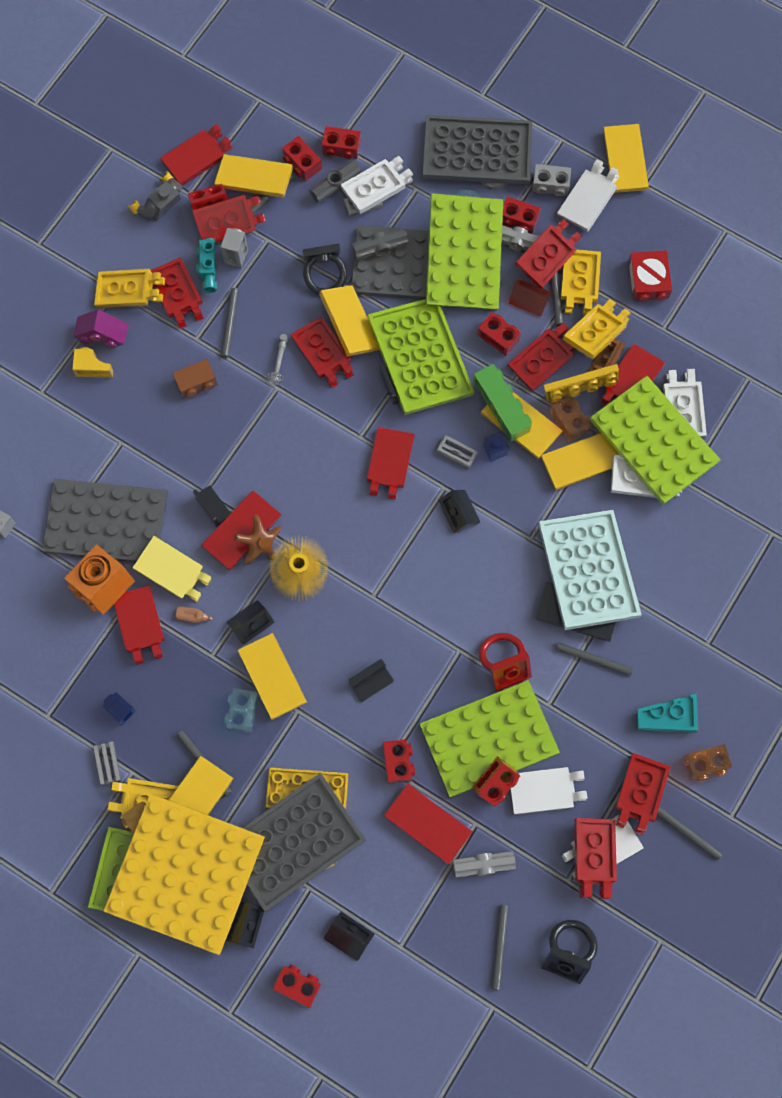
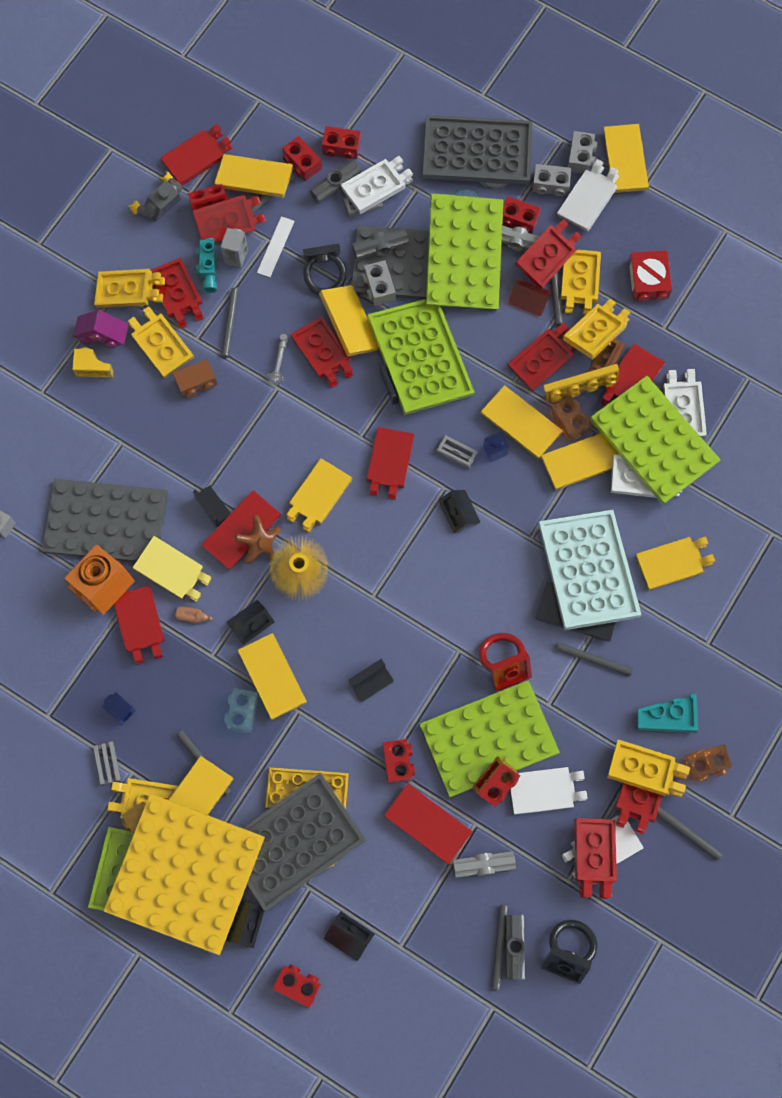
bright green brick [473,364,532,442] -> none
red brick [477,312,521,356] -> none
none -> yellow tile [128,306,194,379]
none -> white sticker [257,216,294,277]
none -> yellow tile [286,458,352,533]
none -> light grey brick [362,260,396,306]
none -> dark grey piece [505,915,525,979]
none -> light grey brick [568,131,597,174]
none -> yellow tile [607,740,690,797]
none -> yellow tile [635,536,715,591]

